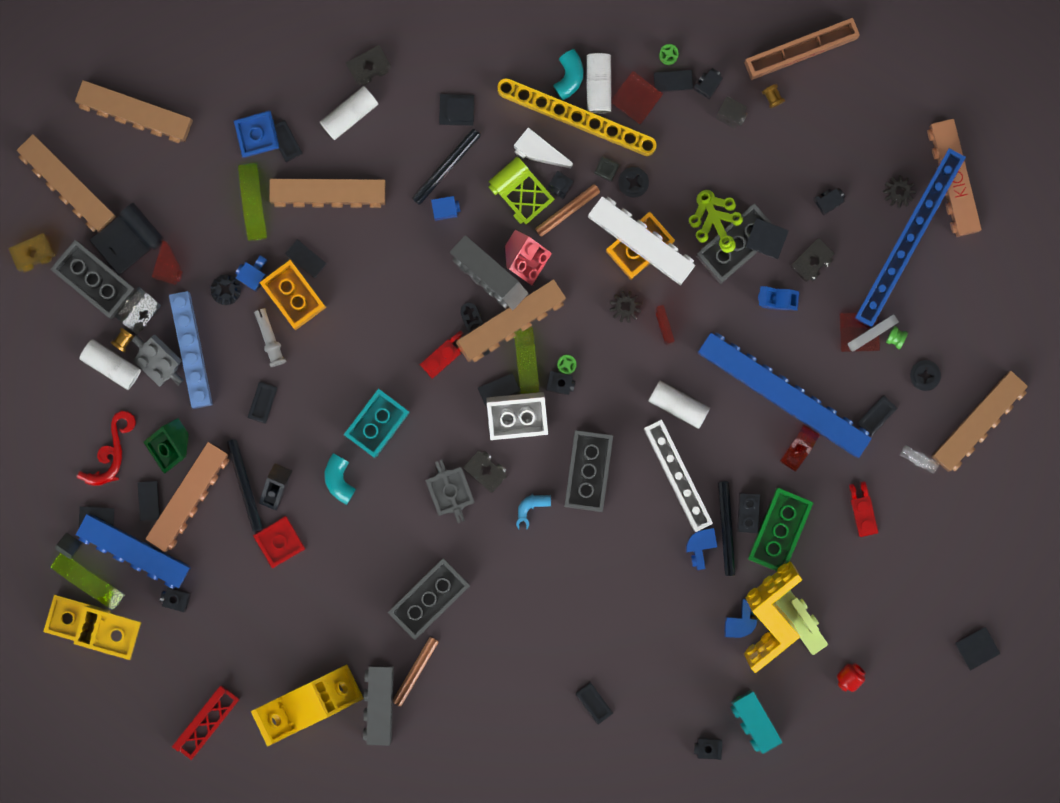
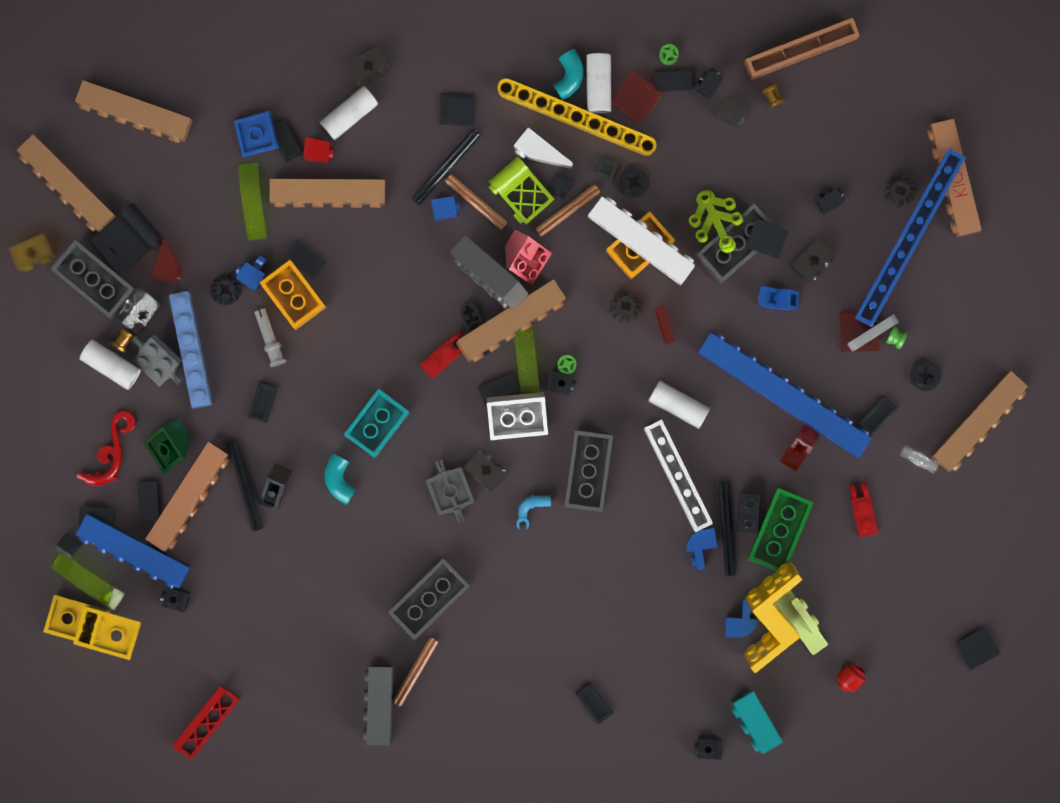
yellow bracket [251,665,364,747] -> none
red tile [253,516,306,569] -> none
none -> red slope [303,137,334,164]
none -> nougat axle [445,174,507,230]

